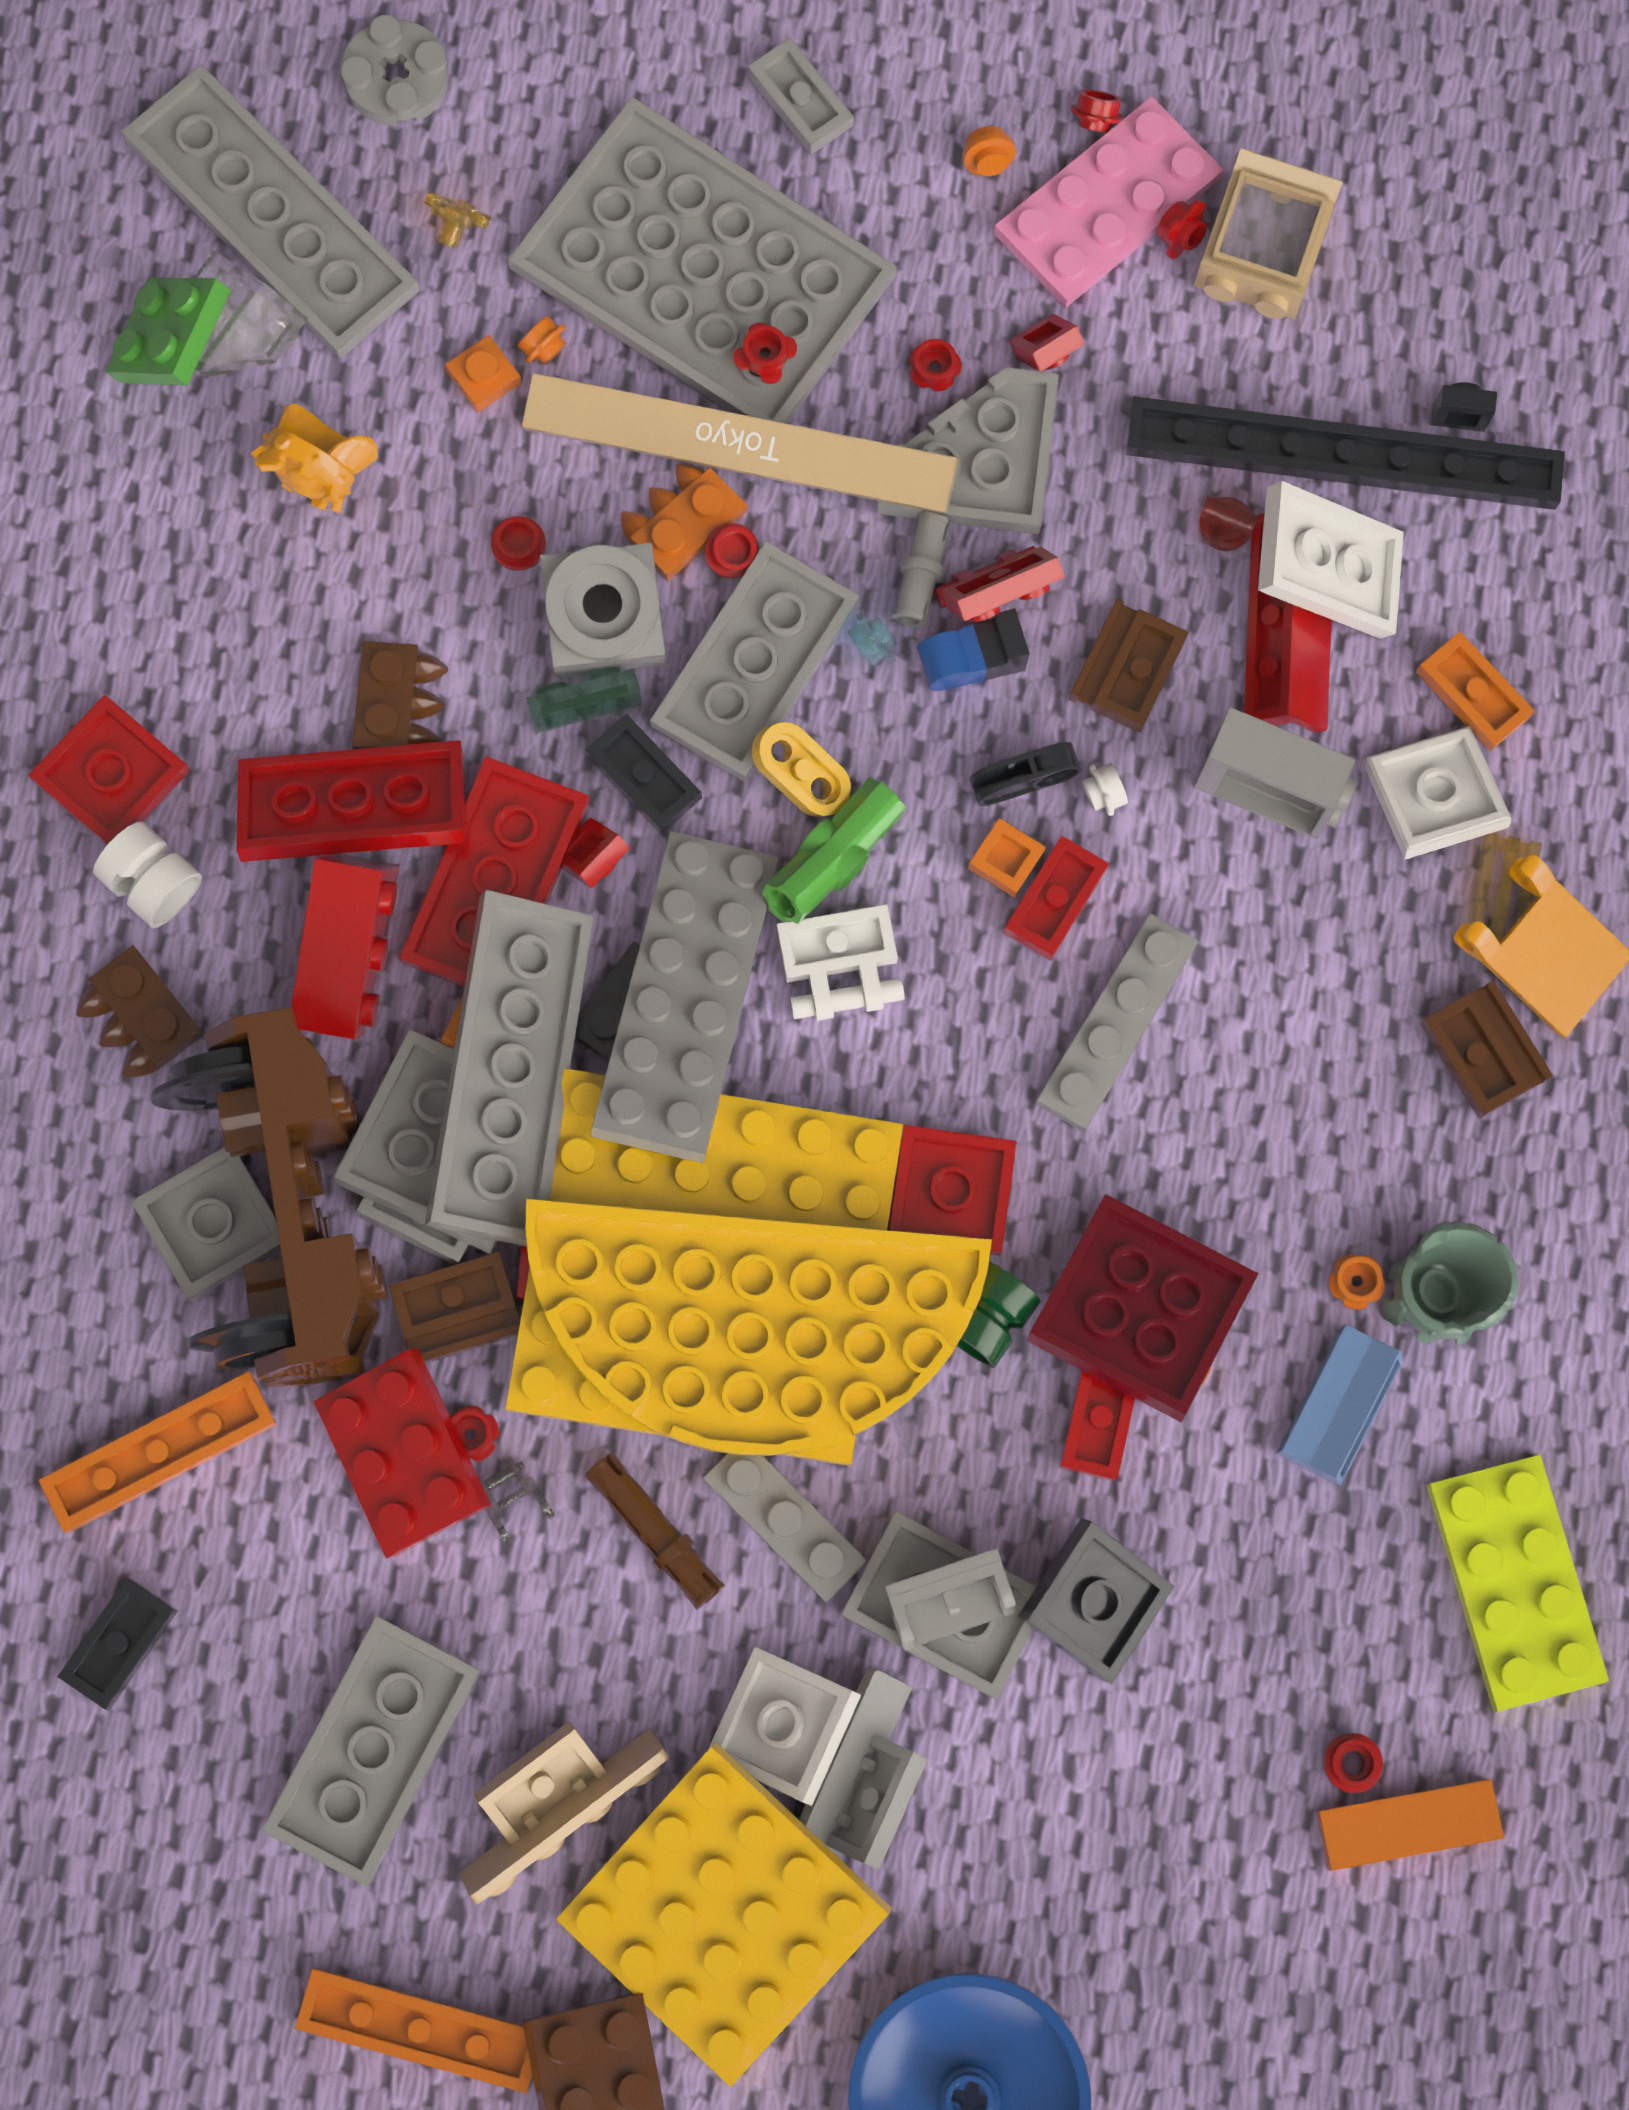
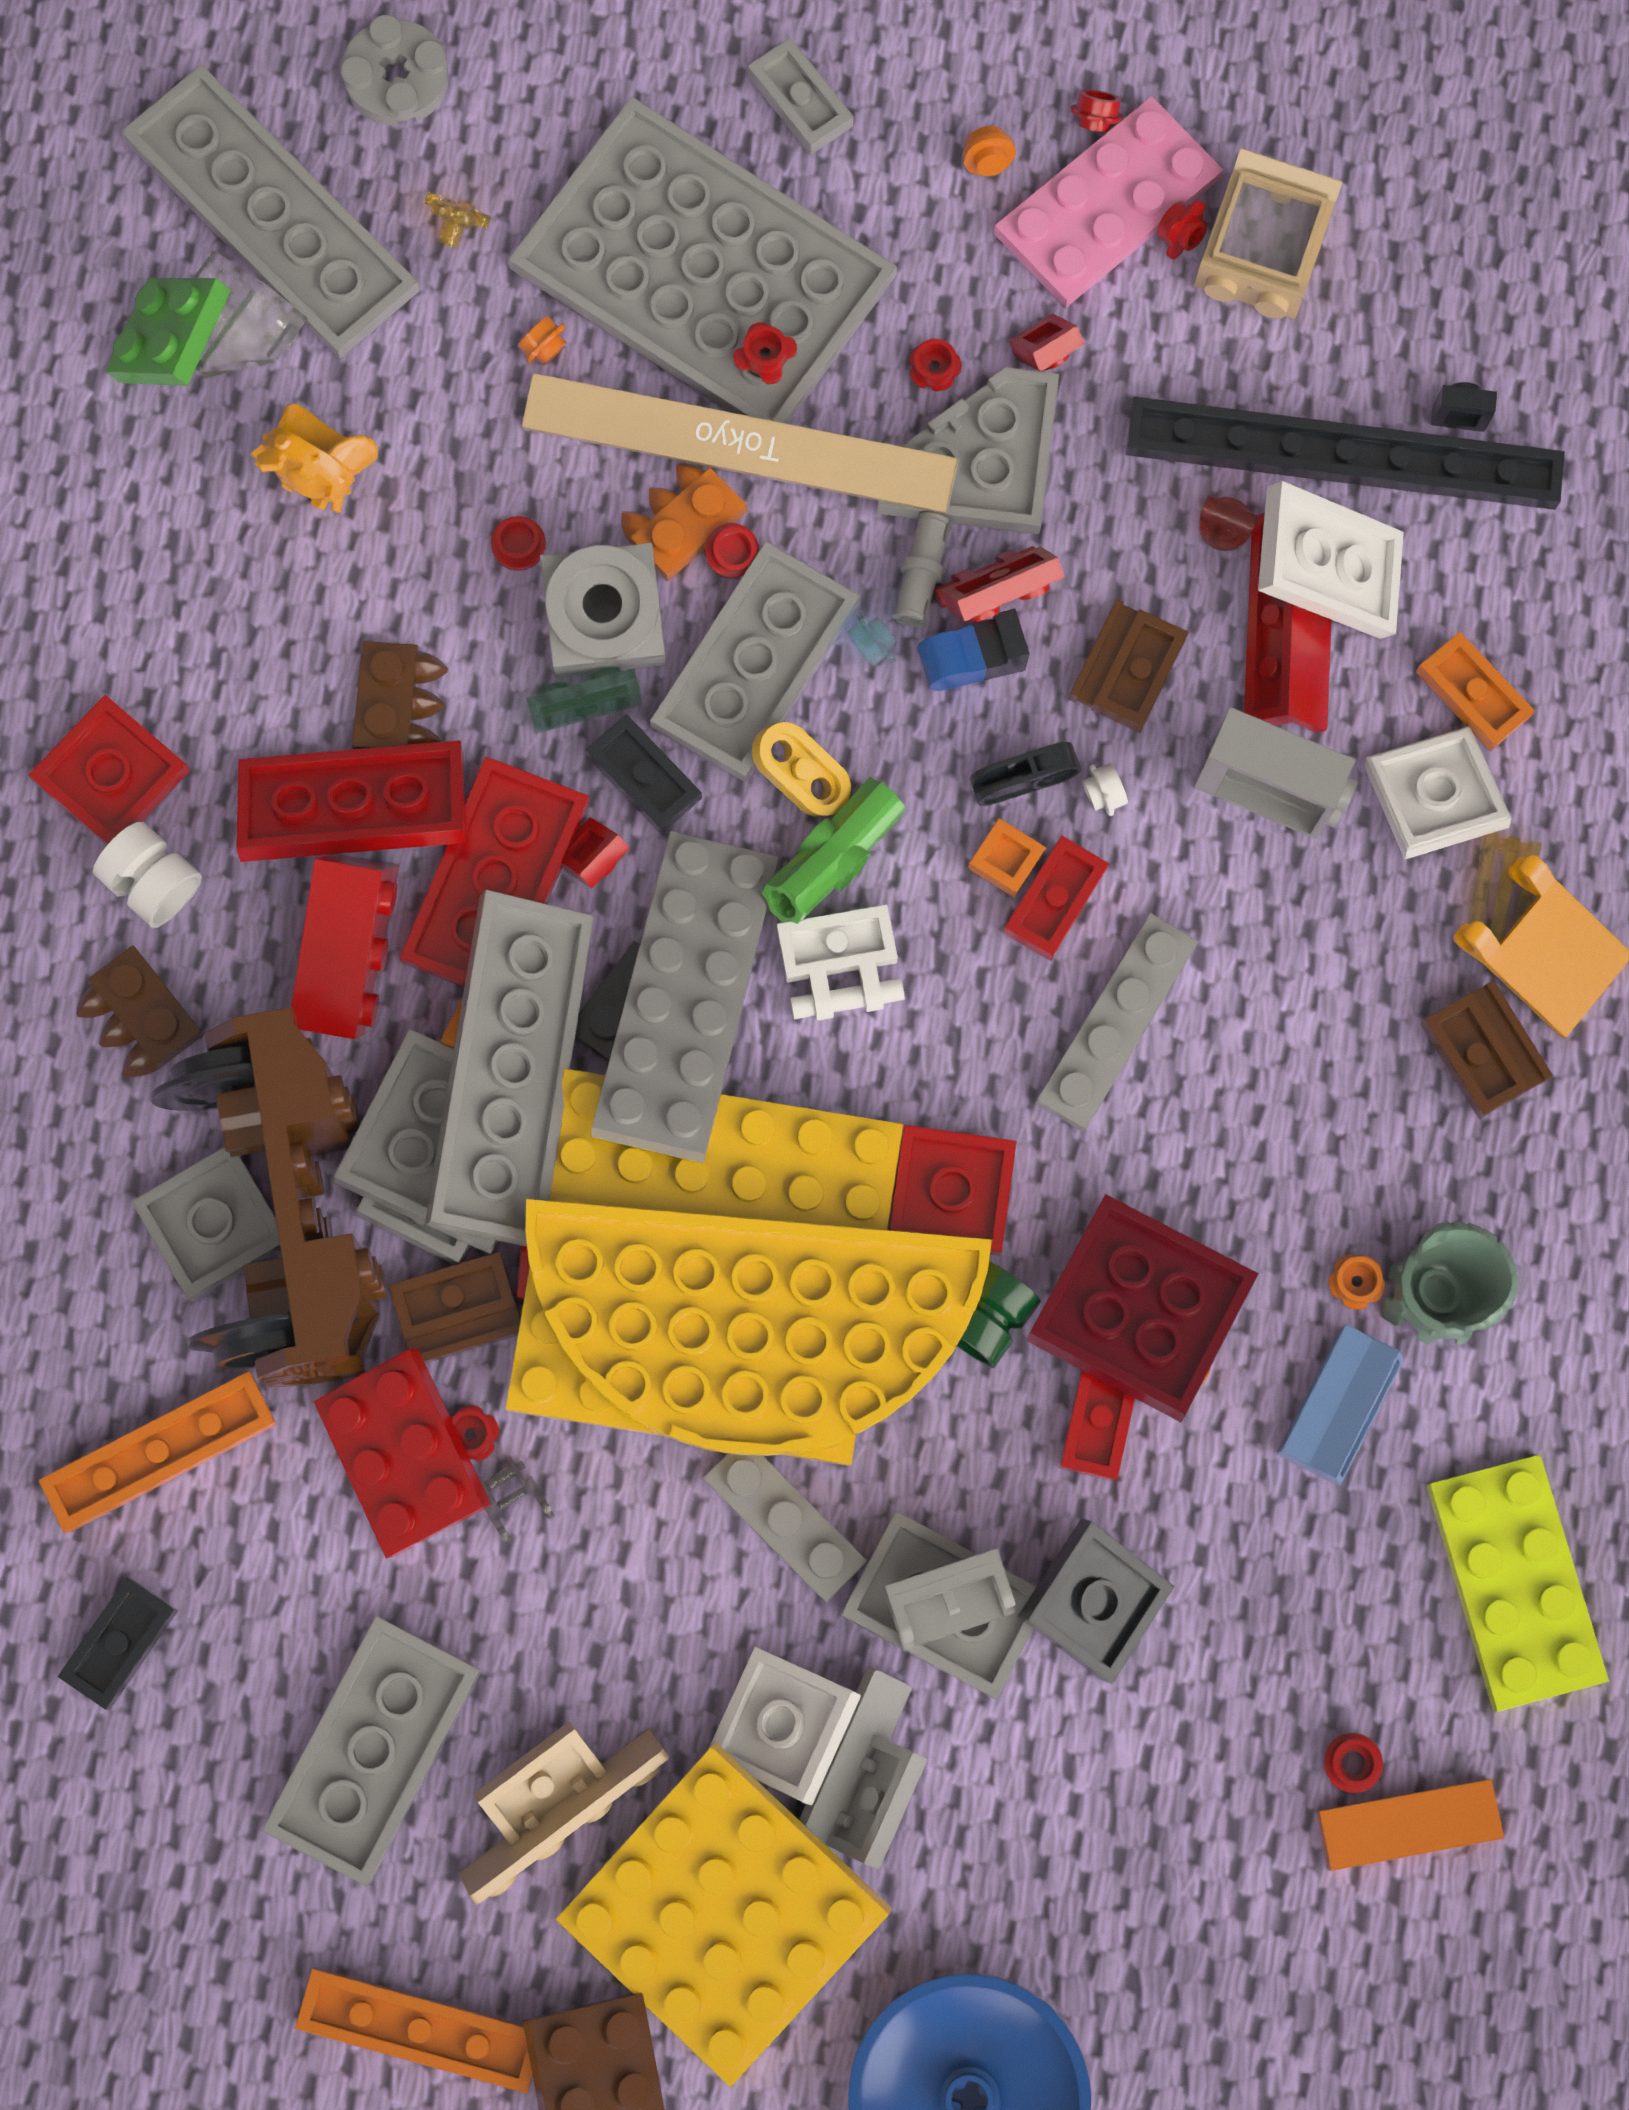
orange plate [445,335,522,413] -> none
reddish brown pin [585,1452,725,1610] -> none

